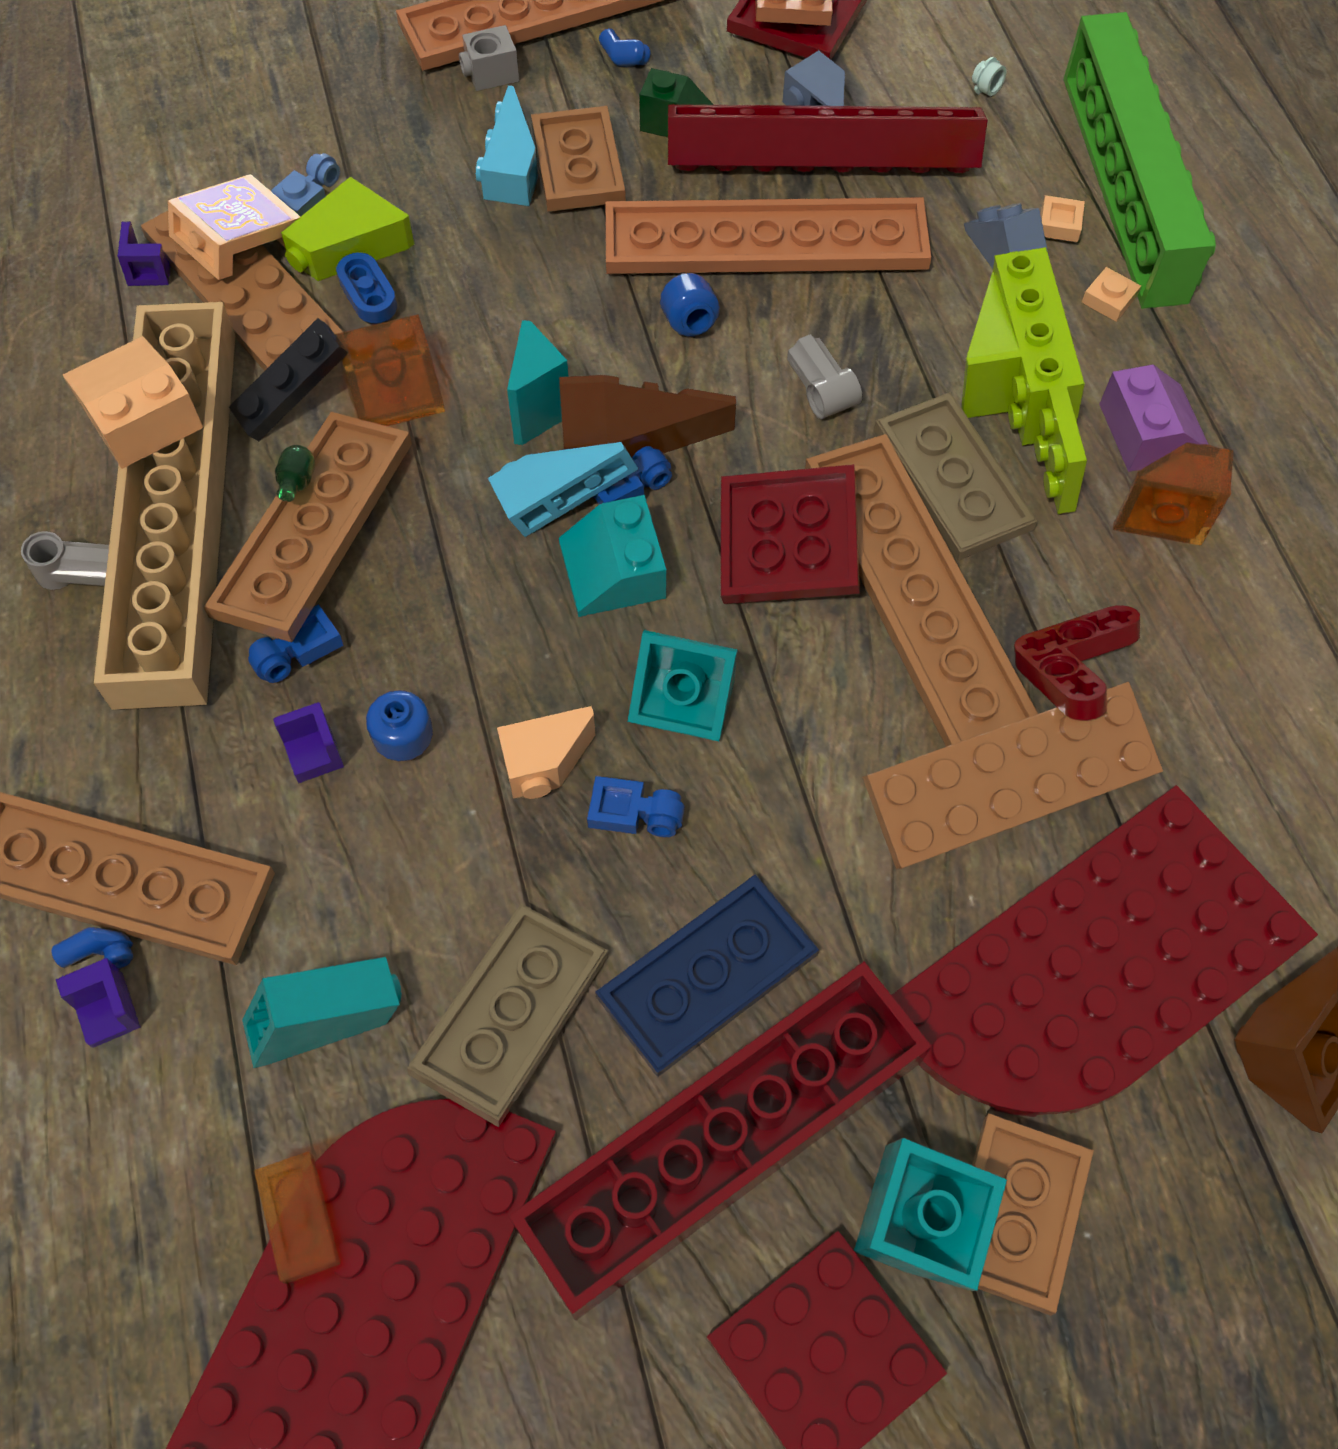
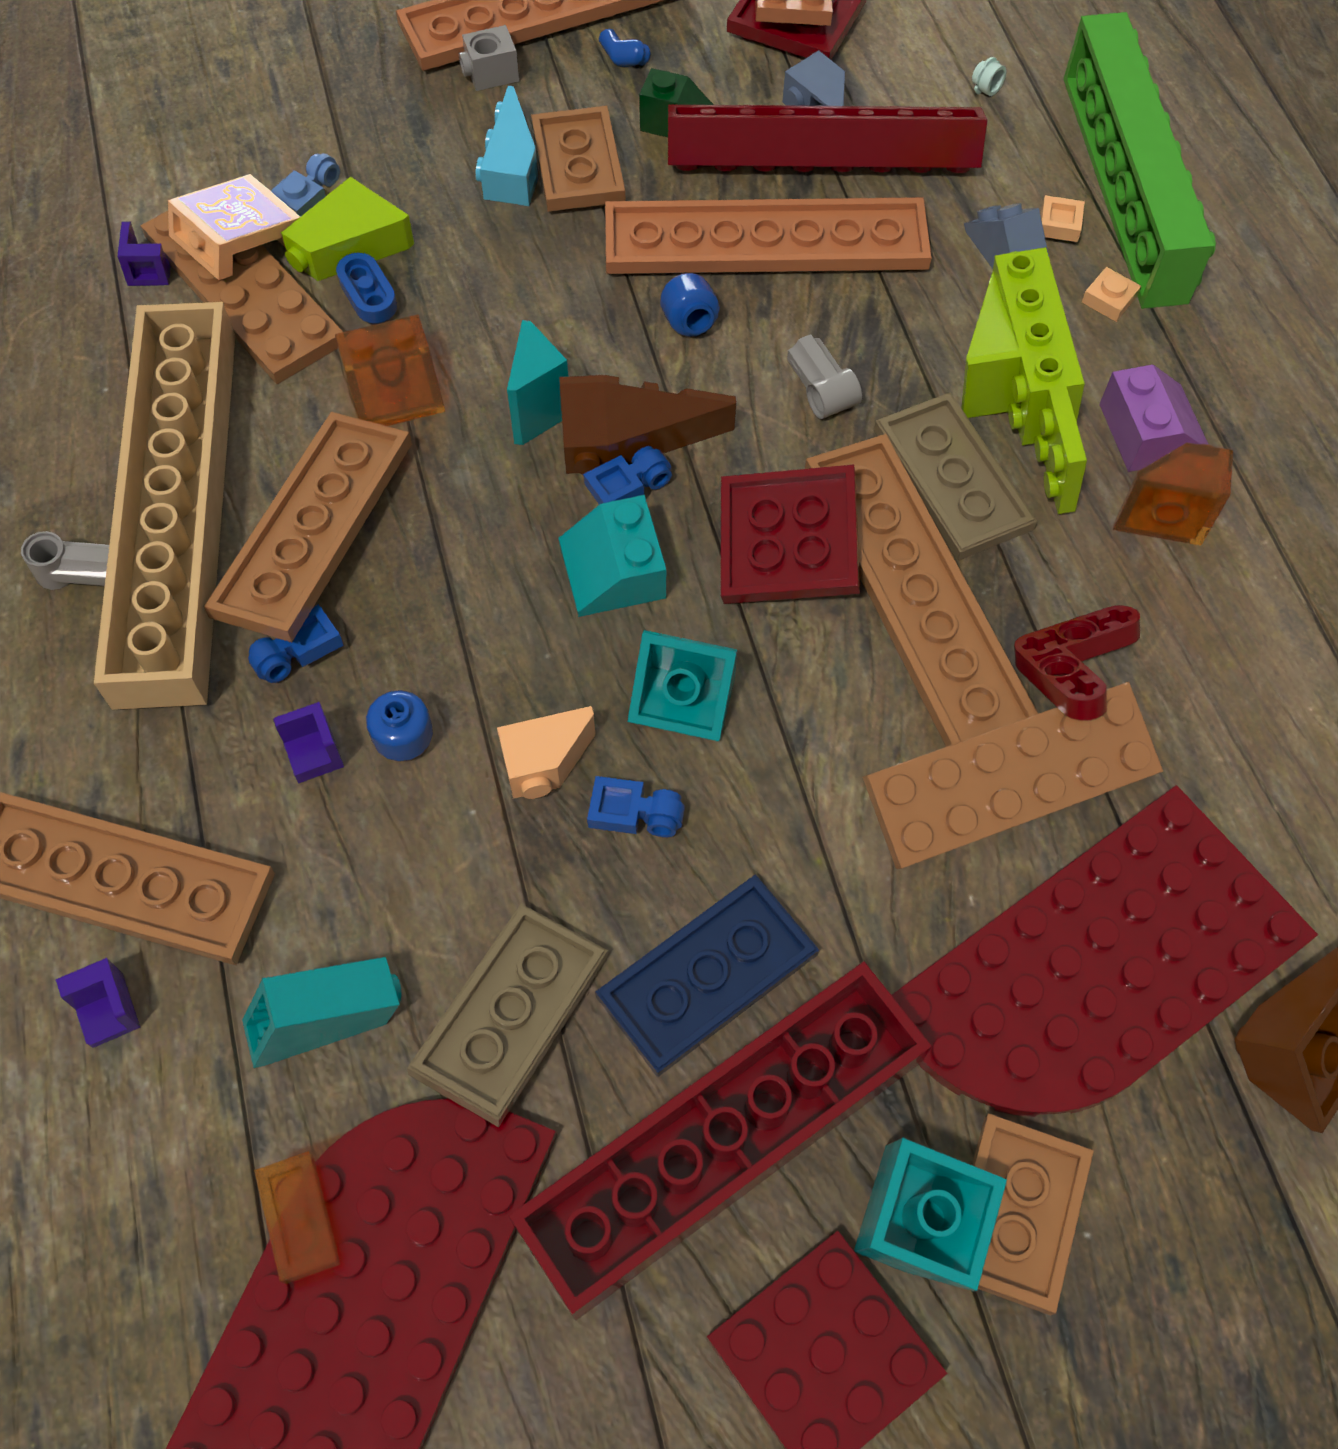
blue arm [51,927,133,968] -> none
light nougat slope [63,336,203,469] -> none
black plate [229,318,349,442] -> none
clear green cylinder [275,445,316,502] -> none
medium azure slope [488,442,638,537] -> none

